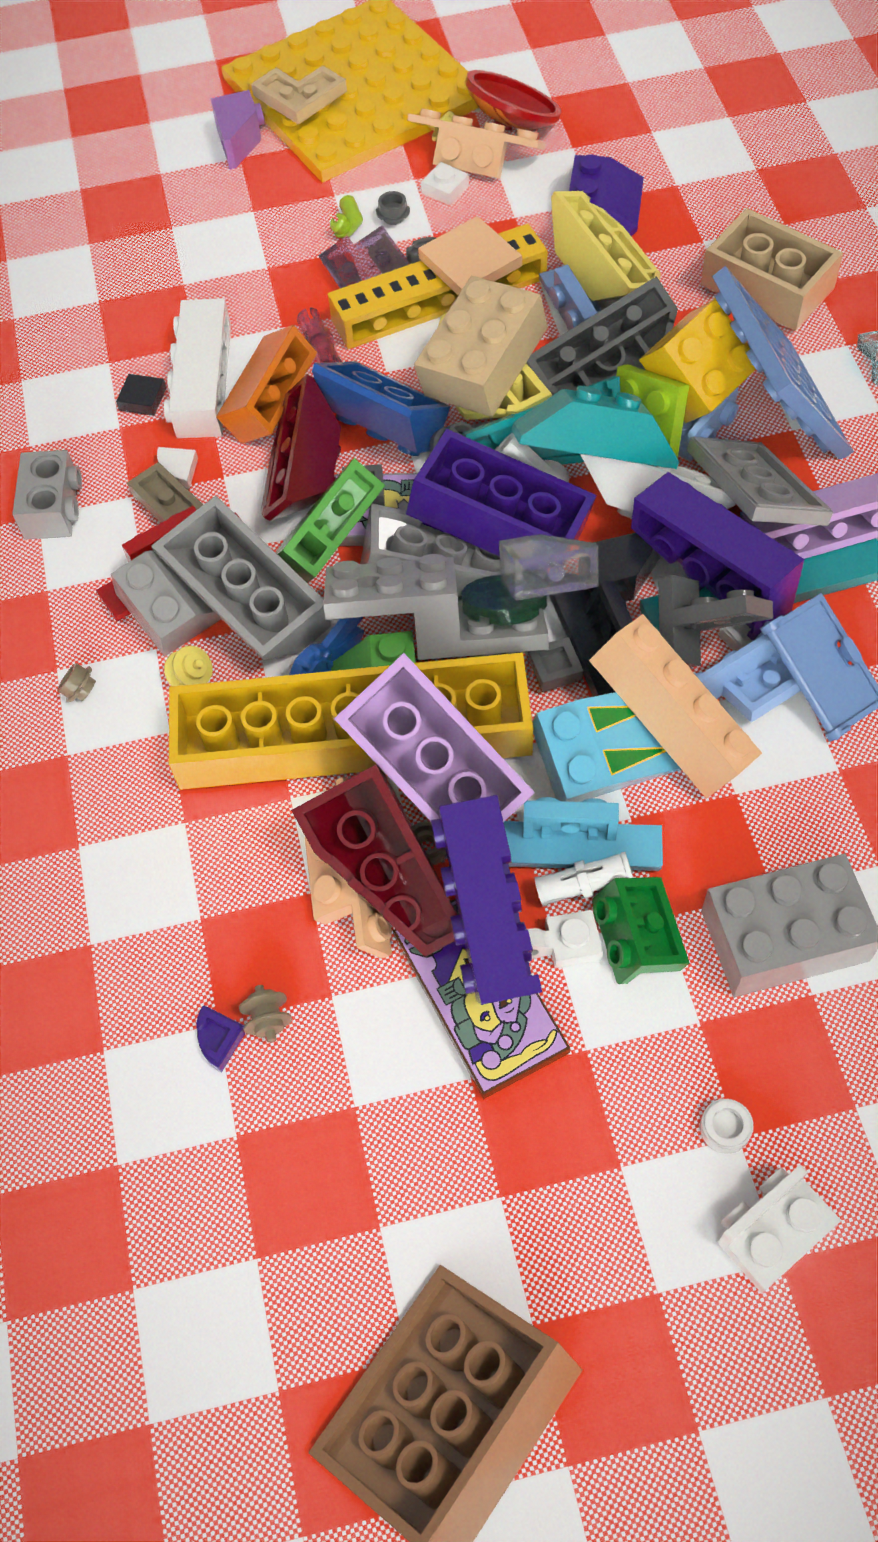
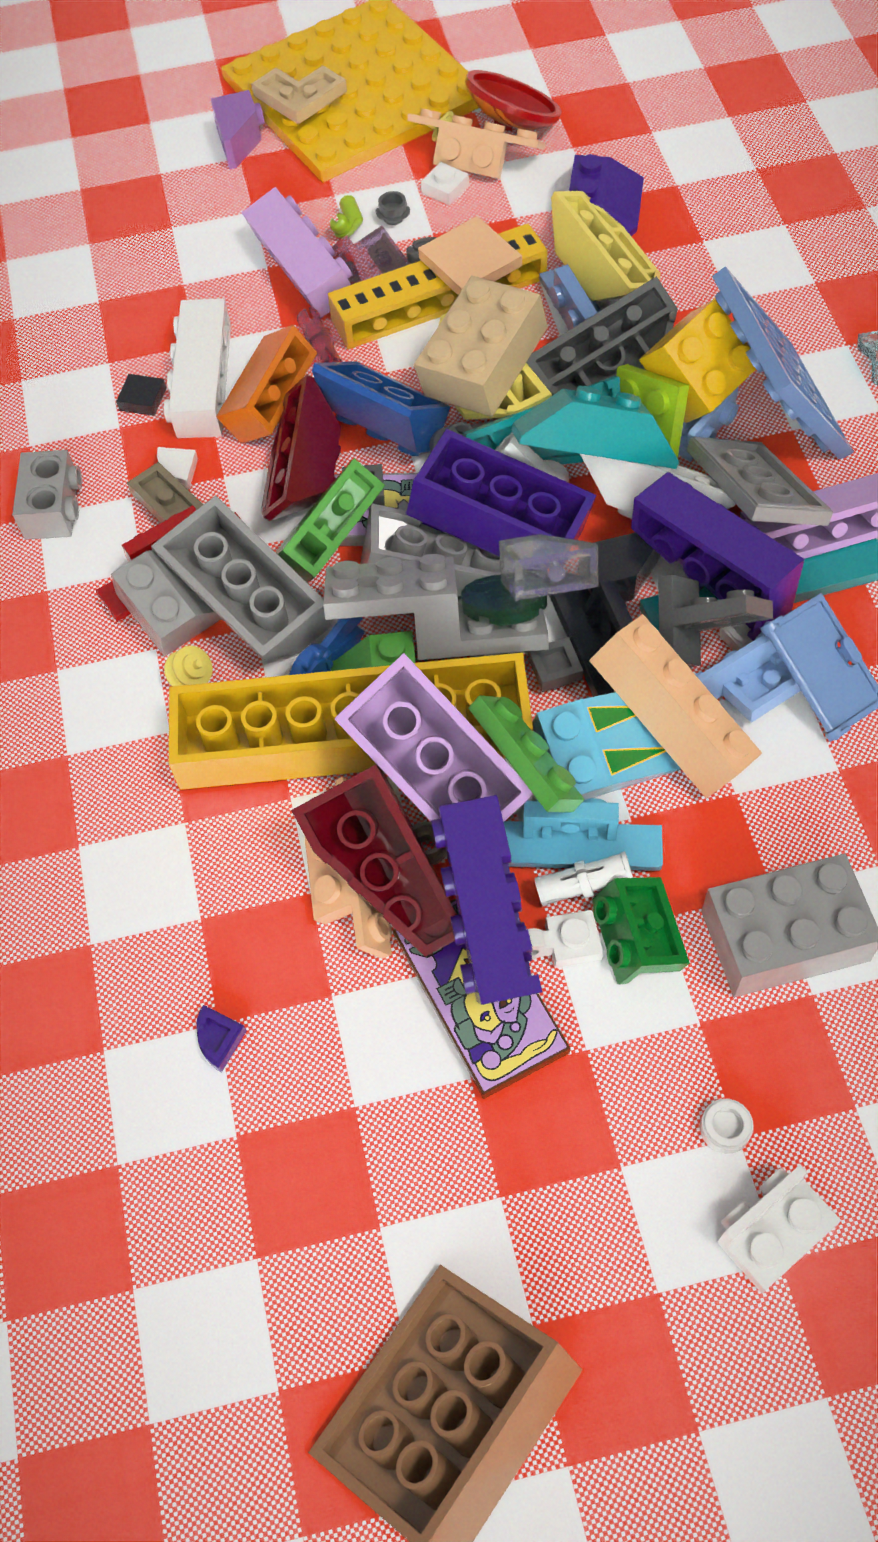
dark tan plate [57,663,96,702] -> none
dark tan wheel [239,985,292,1043] -> none
tan brick [701,208,844,331] -> none
none -> lavender brick [241,187,353,319]
none -> bright green plate [468,695,585,812]

